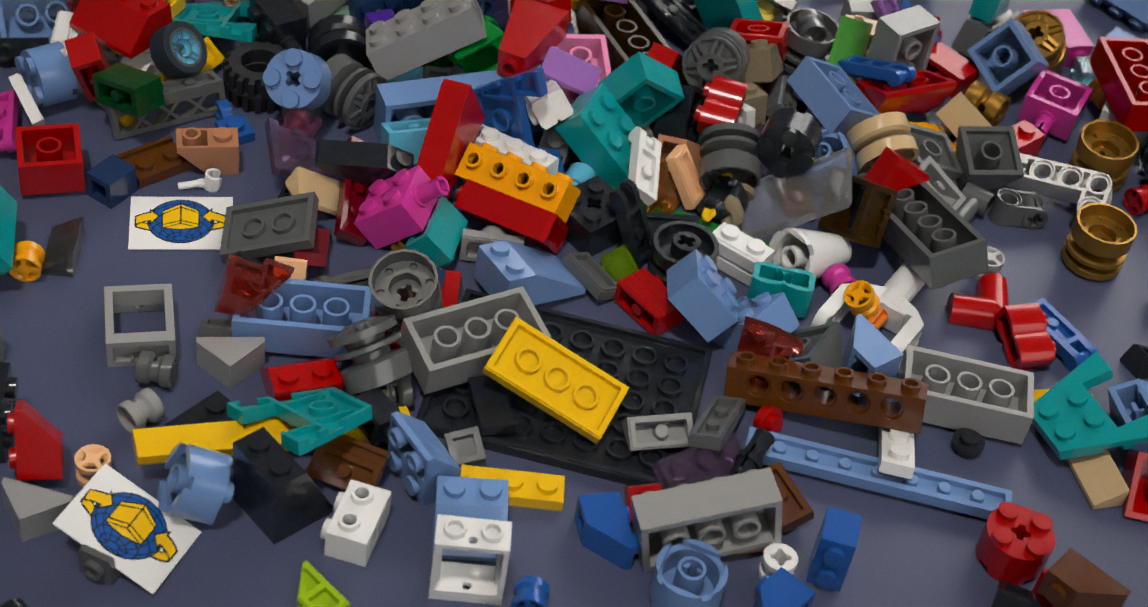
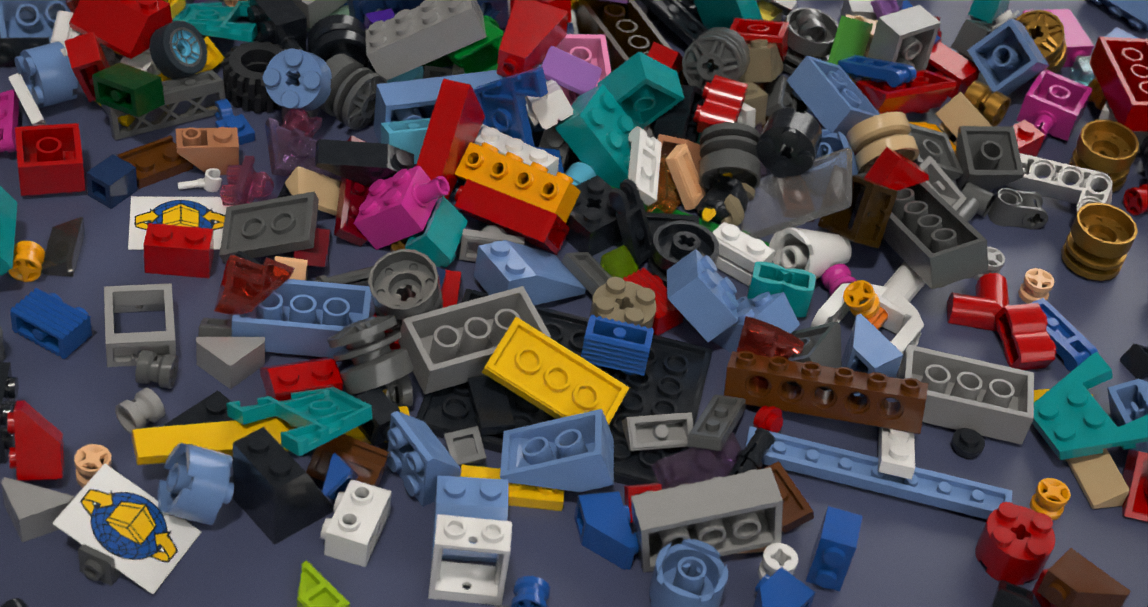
none -> blue brick [10,288,92,359]
none -> red brick [143,223,214,278]
none -> clear pink hips [220,156,274,206]
none -> blue slope [322,452,358,500]
none -> medium blue slope [500,409,614,492]
none -> blue brick [581,314,654,375]
none -> dark tan brick [588,277,657,328]
none -> light nougat wheel [1018,268,1055,304]
none -> light orange wheel [1030,478,1071,521]

